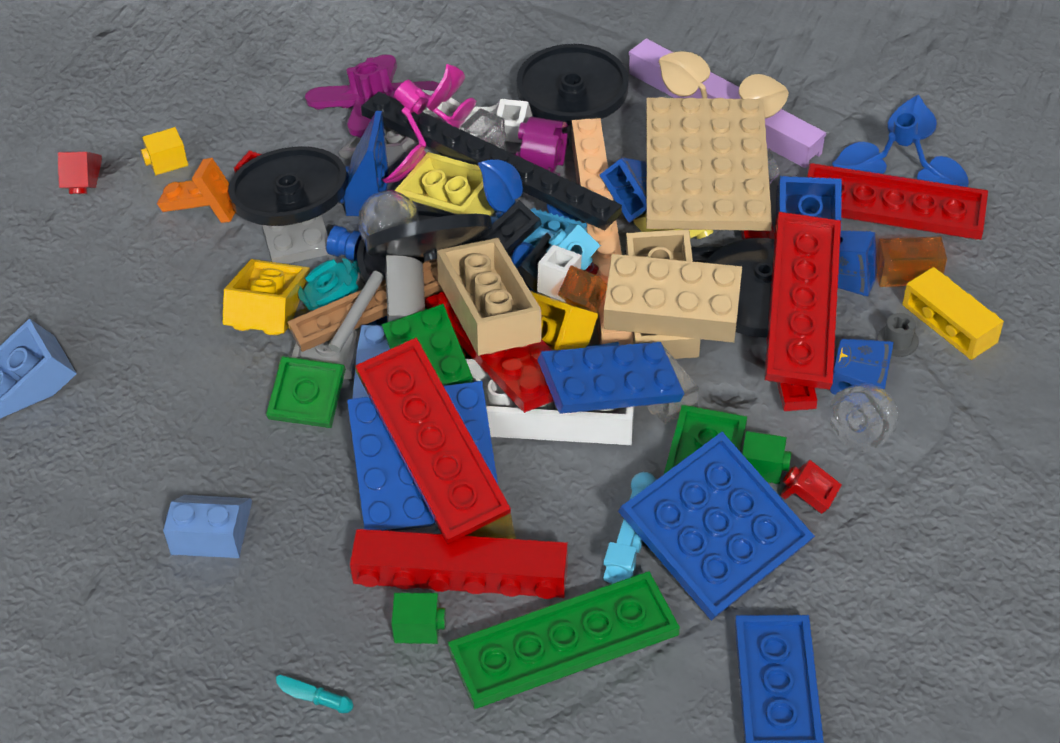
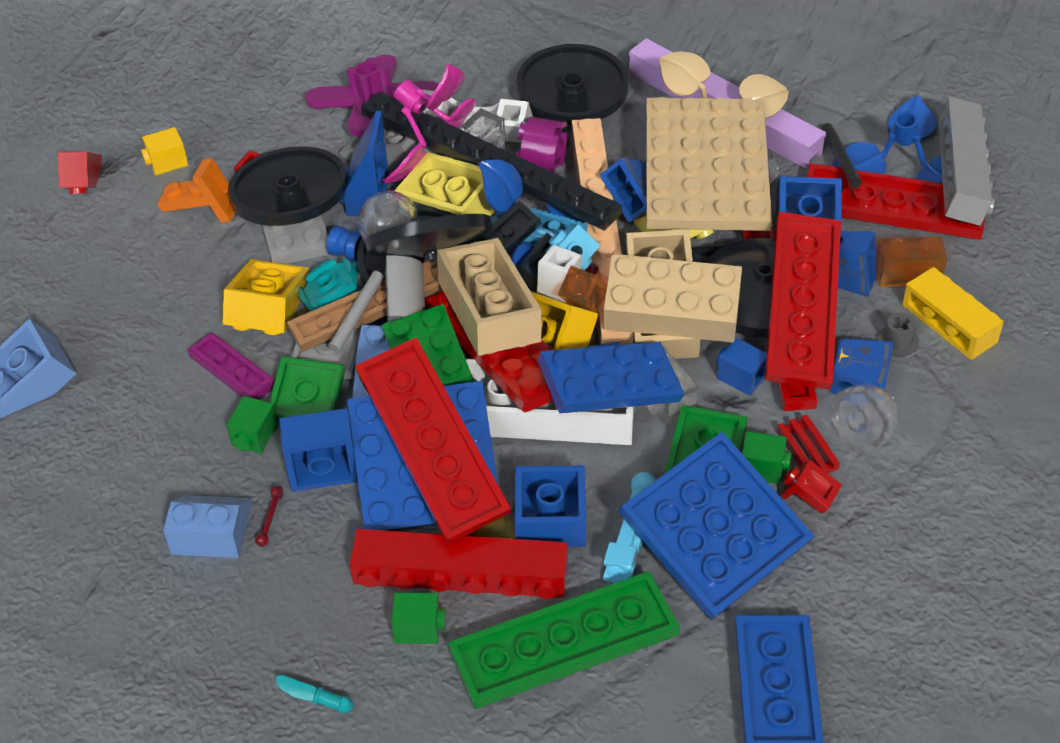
none -> magenta tile [188,332,275,400]
none -> green brick [226,396,278,454]
none -> dark red hinge [255,486,283,547]
none -> blue brick [279,408,358,492]
none -> blue brick [515,465,586,547]
none -> blue brick [716,338,766,396]
none -> red tile [777,415,840,473]
none -> pearl dark grey bar [822,123,862,189]
none -> light grey brick [938,96,995,226]

